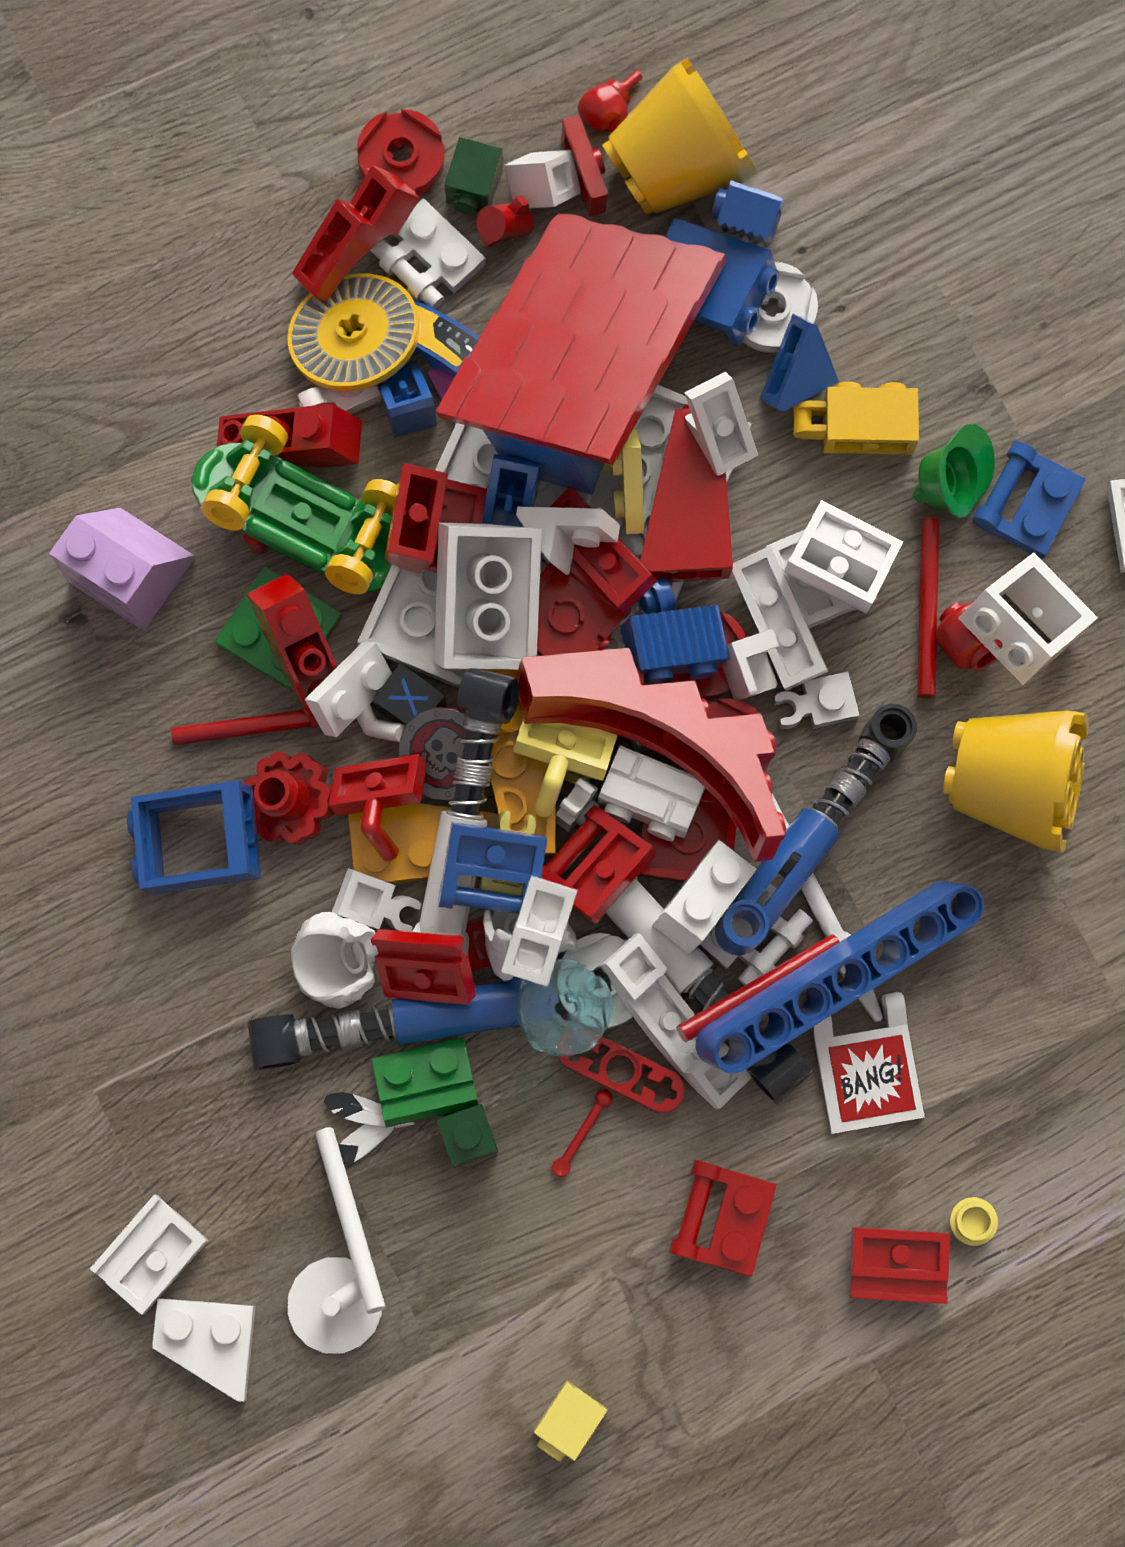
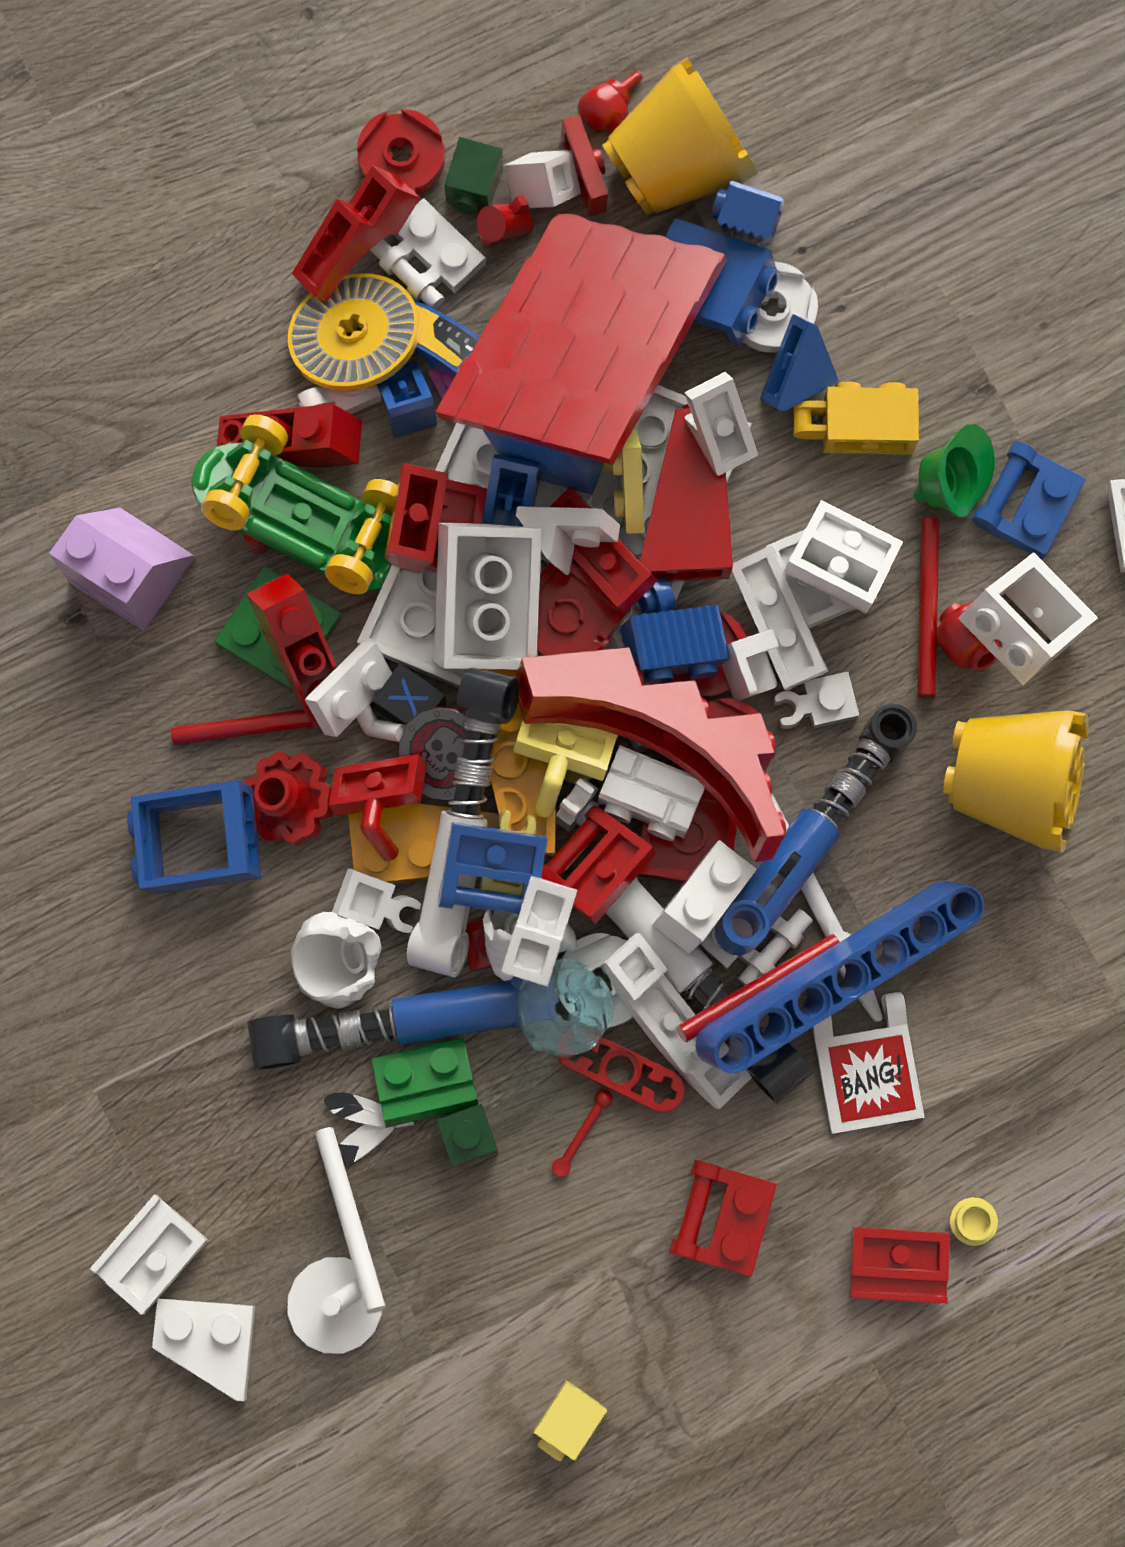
red plate [371,929,476,1005] -> none

